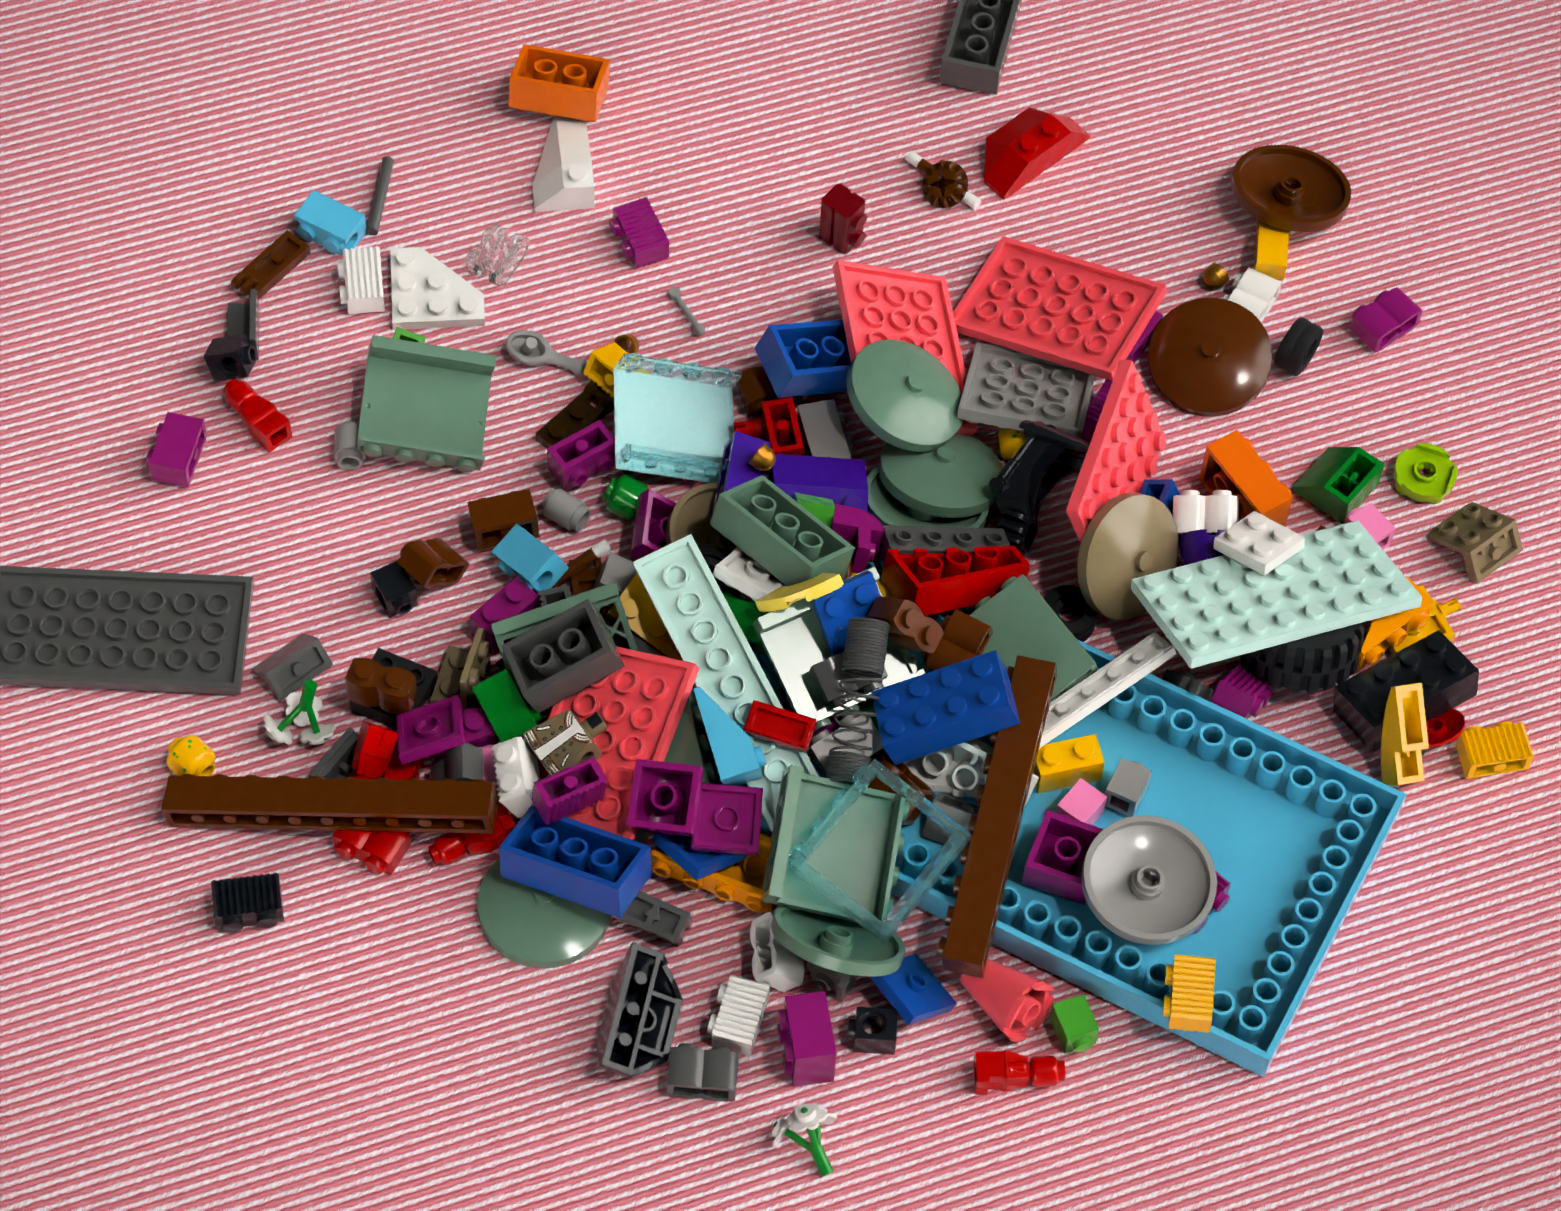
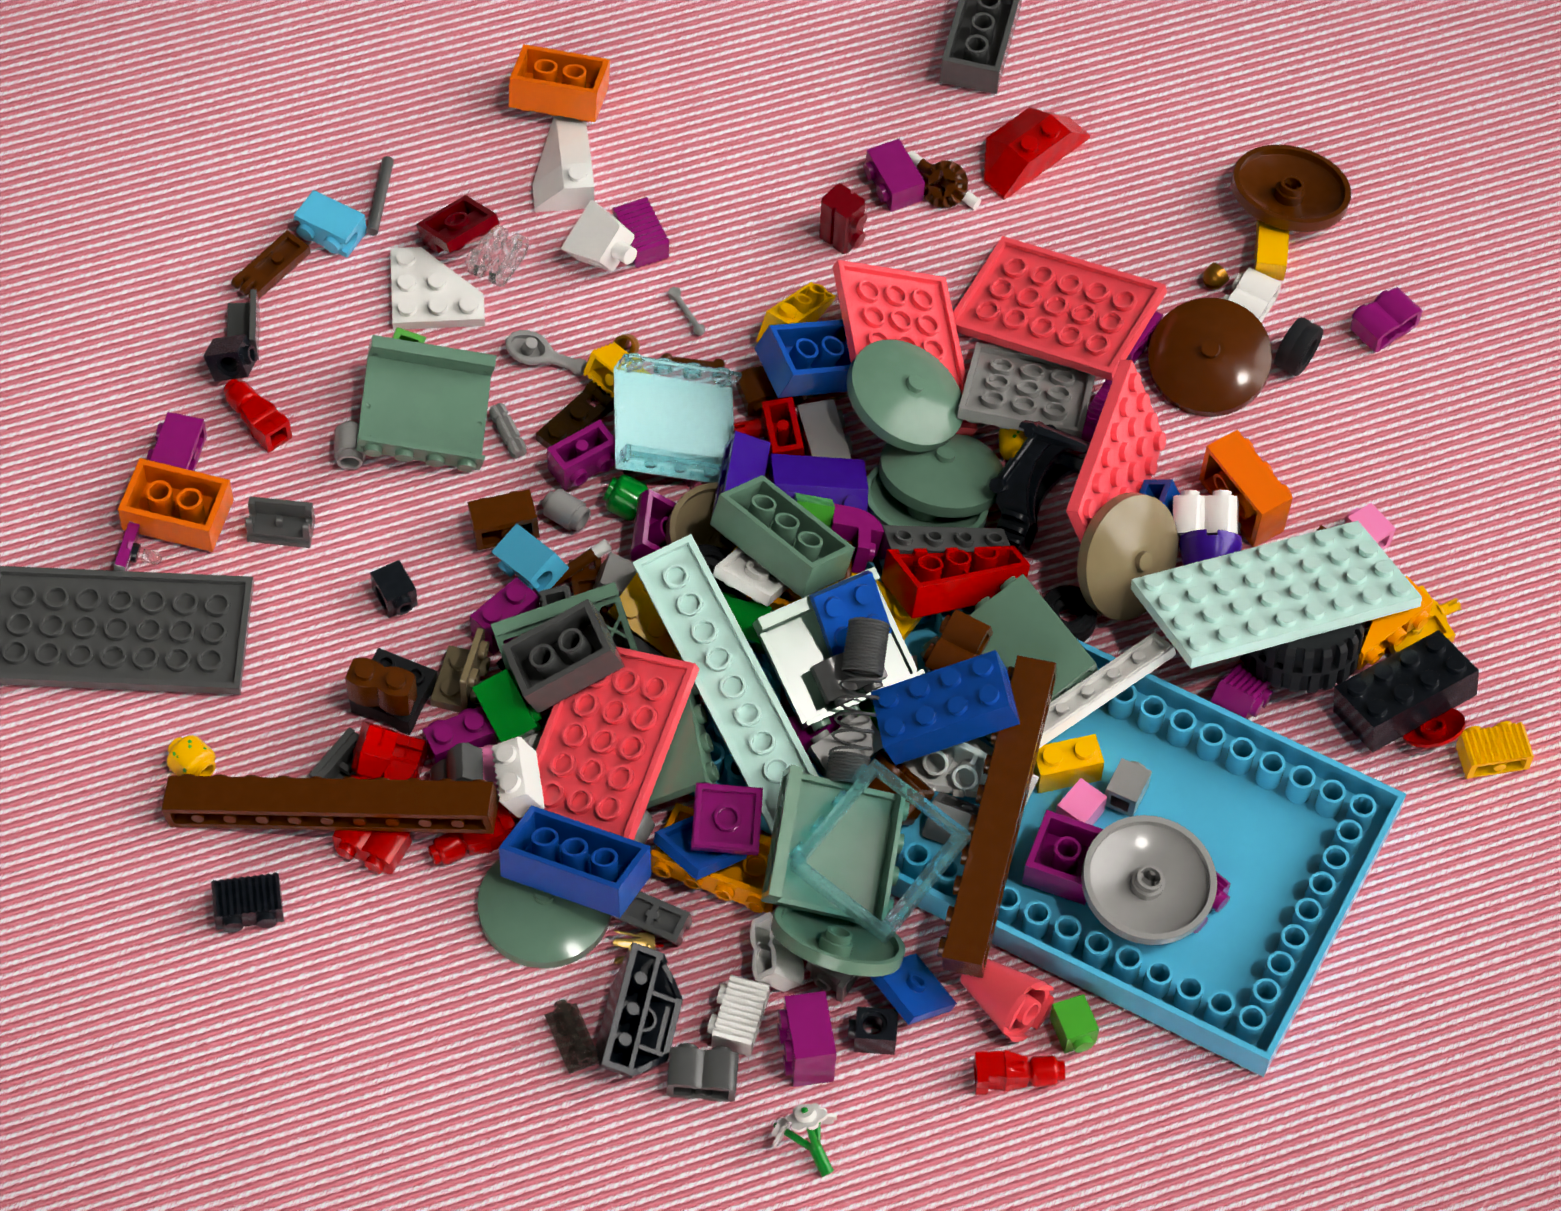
dark grey panel [252,634,333,701] -> none
white plant [263,680,336,745] -> none
white brick [337,246,385,314] -> none
magenta tile [396,695,465,765] -> none
reddish brown brick [397,538,469,589] -> none
dark tan torso [522,710,608,775] -> none
magenta brick [531,757,607,825] -> none
magenta brick [626,759,704,836] -> none
medium azure slope [693,687,766,786] -> none
red tile [743,700,817,753] -> none
pearl gold hinge [748,443,776,471] -> none
light yellow tile [755,573,844,612] -> none
reddish brown brick [867,596,944,653] -> none
dark grey plate [1162,668,1215,701] -> none
yellow brick [1162,954,1216,1033] -> none
white plate [1213,511,1305,576] -> none
green slope [1292,447,1385,524] -> none
yellow slope [1381,683,1429,785] -> none
lime plate [1393,443,1458,504] -> none
dark tan bracket [1428,502,1523,583] -> none
none -> piece [113,521,162,571]
none -> orange brick [118,458,234,552]
none -> dark grey hinge [246,496,315,548]
none -> dark red plate [416,195,500,254]
none -> light grey axle [489,403,527,458]
none -> clear smoke hinge [544,999,599,1074]
none -> white torso [561,199,637,271]
none -> pearl gold piece [613,929,664,964]
none -> reddish brown hinge [661,353,725,372]
none -> yellow slope [756,282,836,342]
none -> magenta brick [863,139,925,212]

